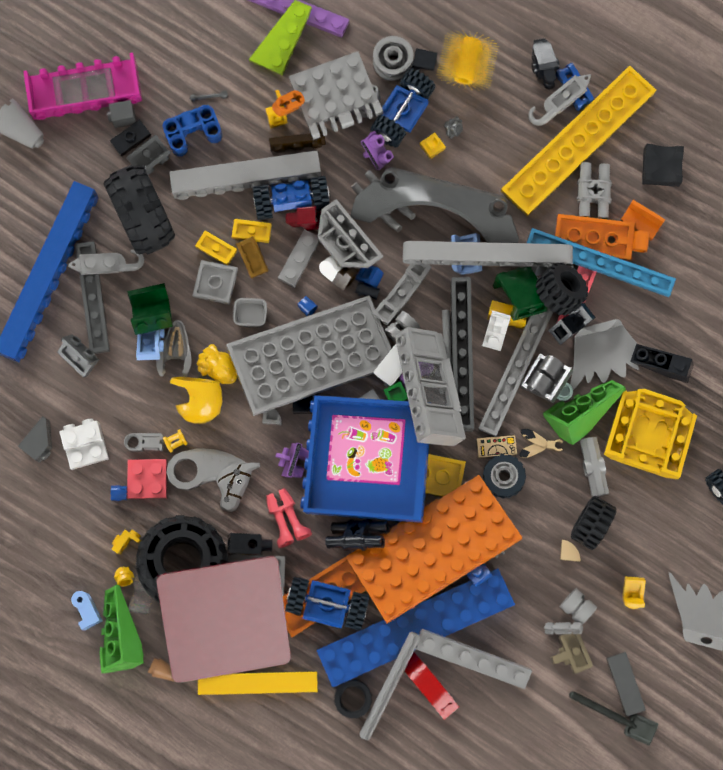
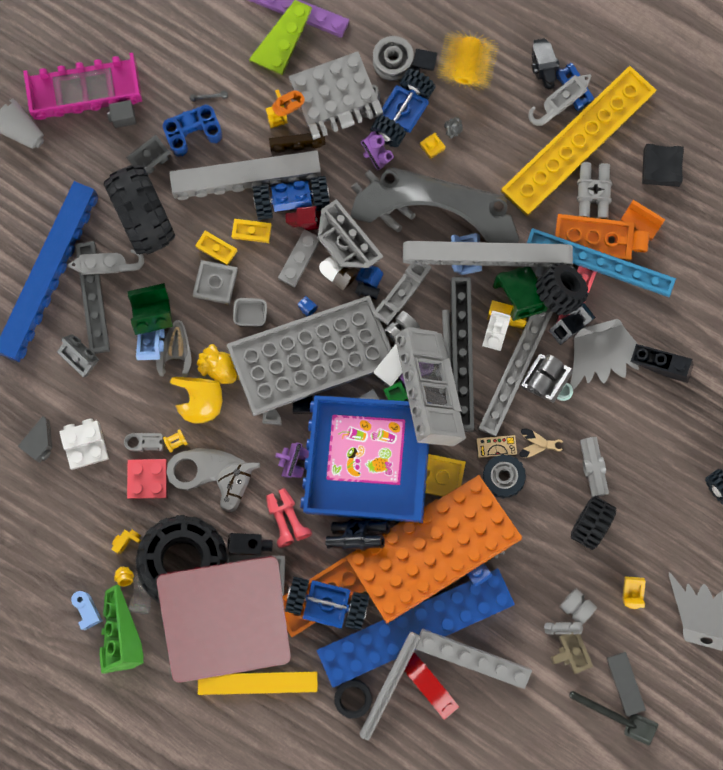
black plate [110,119,151,157] -> none
blue hose [111,485,127,501] -> none
medium nougat cone [148,658,174,682] -> none
pearl gold plate [236,236,269,278] -> none
bright green wedge [543,380,626,445] -> none
tan tile [560,540,580,562] -> none
yellow wedge [604,389,697,479] -> none

